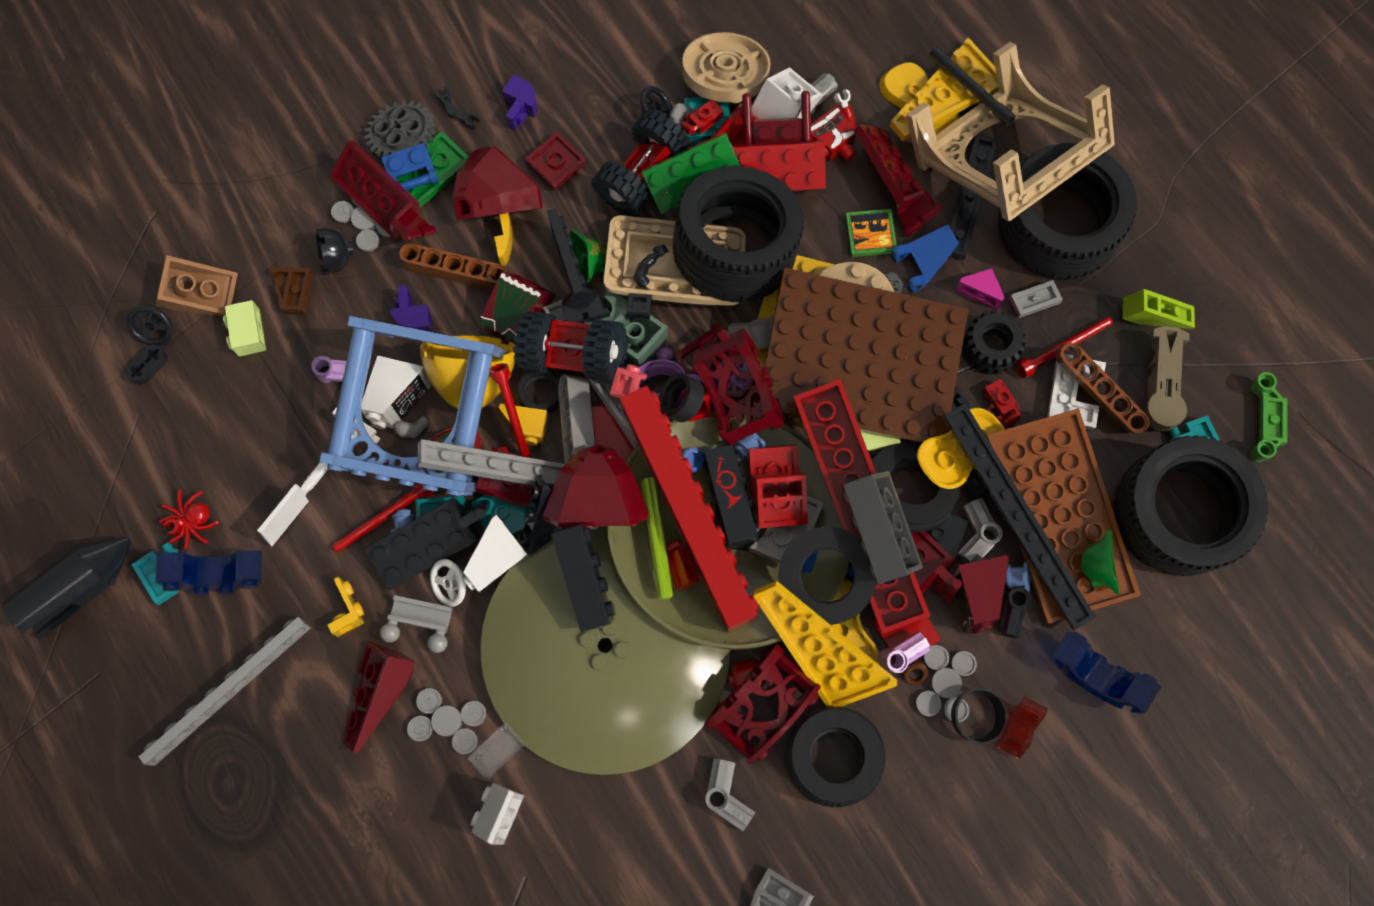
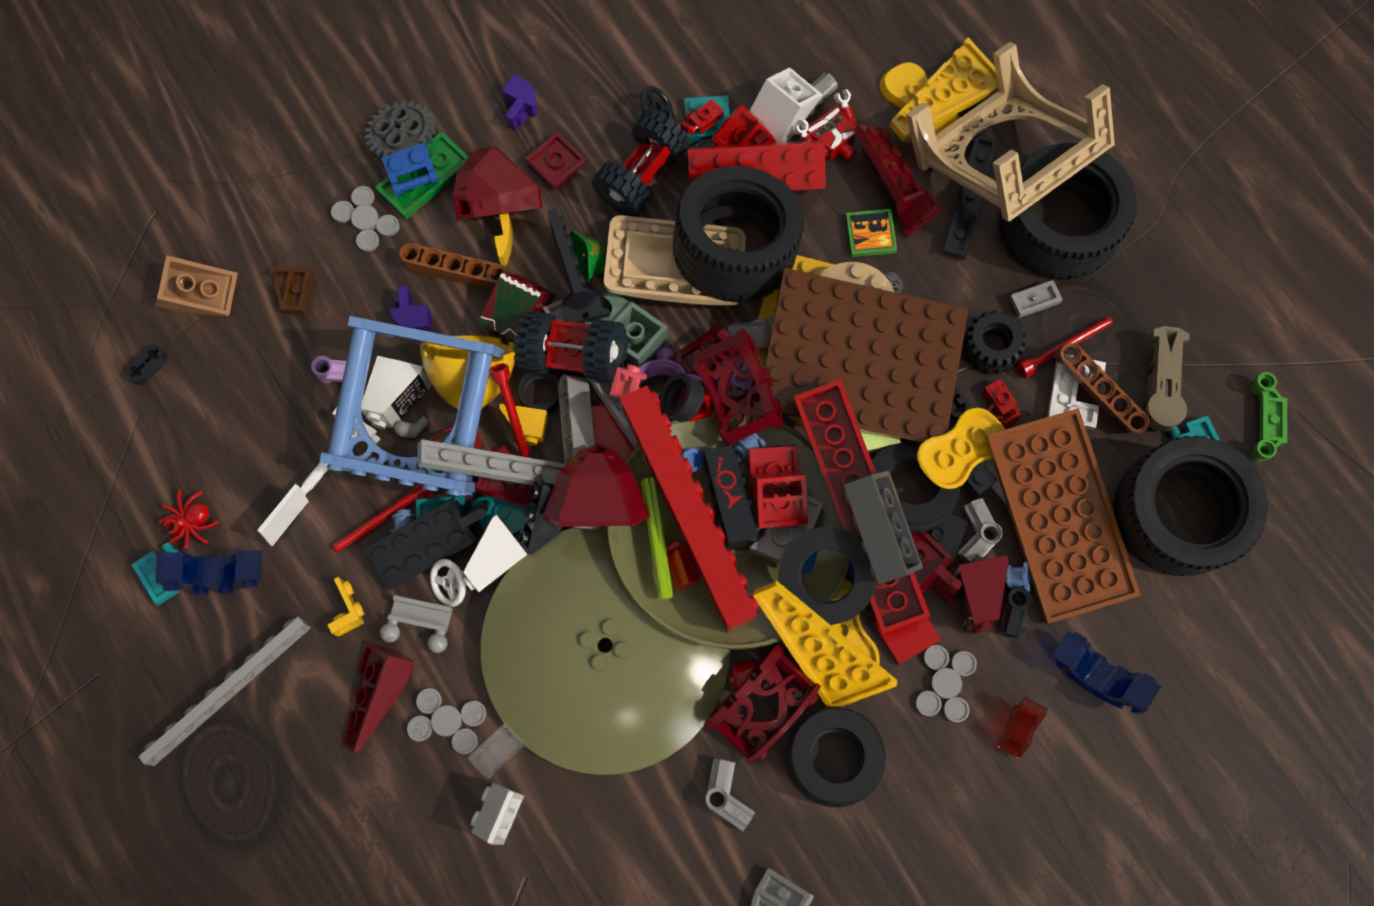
black piece [2,537,131,640] -> none
black piece [126,305,173,346] -> none
yellowish green brick [223,300,266,357] -> none
black cylinder [316,228,353,274] -> none
dark red hinge [329,141,436,241] -> none
black piece [435,86,480,130] -> none
black brick [551,522,616,632] -> none
black tile [626,293,652,319] -> none
black arm [633,244,669,288] -> none
green plate [642,132,740,214] -> none
light grey arm [669,103,687,125] -> none
tan piece [682,32,770,103] -> none
dark red plate [742,91,812,144] -> none
lavender piece [878,631,930,673] -> none
blue flag [892,224,959,293] -> none
reddish brown piece [902,659,928,685] -> none
black piece [929,46,1016,126] -> none
black plate [943,403,1096,630] -> none
black tyre [951,687,1008,745] -> none
dark pink slope [956,269,1004,310] -> none
green hat [1081,529,1120,594] -> none
lime slope [1123,289,1195,329] -> none

